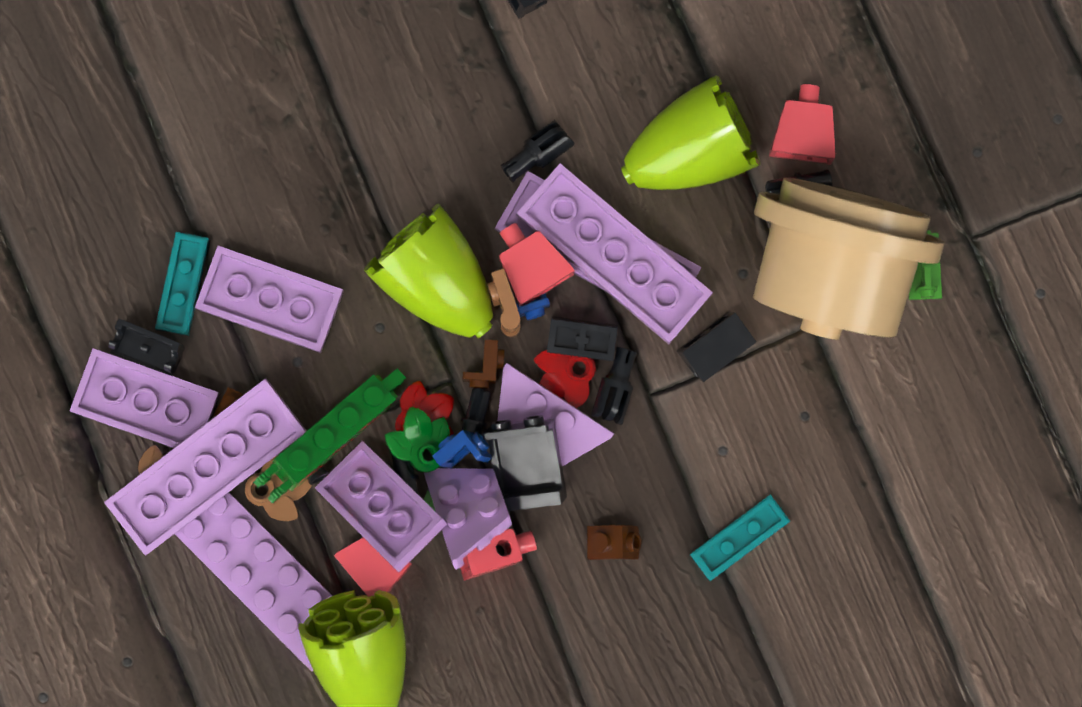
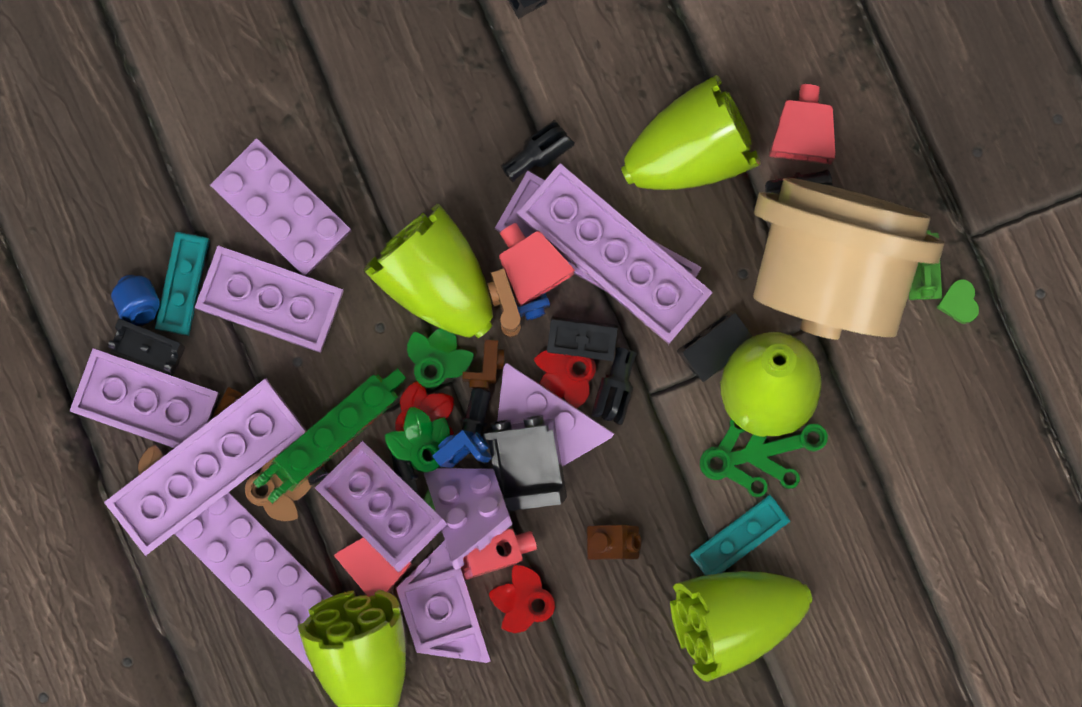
none -> blue head [111,275,160,326]
none -> lavender plate [210,138,352,277]
none -> lavender wing [396,540,491,663]
none -> green plate [407,328,473,388]
none -> red plate [489,565,555,633]
none -> lime cylinder [670,571,812,681]
none -> green plant [700,419,828,498]
none -> lime cylinder [720,332,822,437]
none -> bright green tile [936,280,979,324]

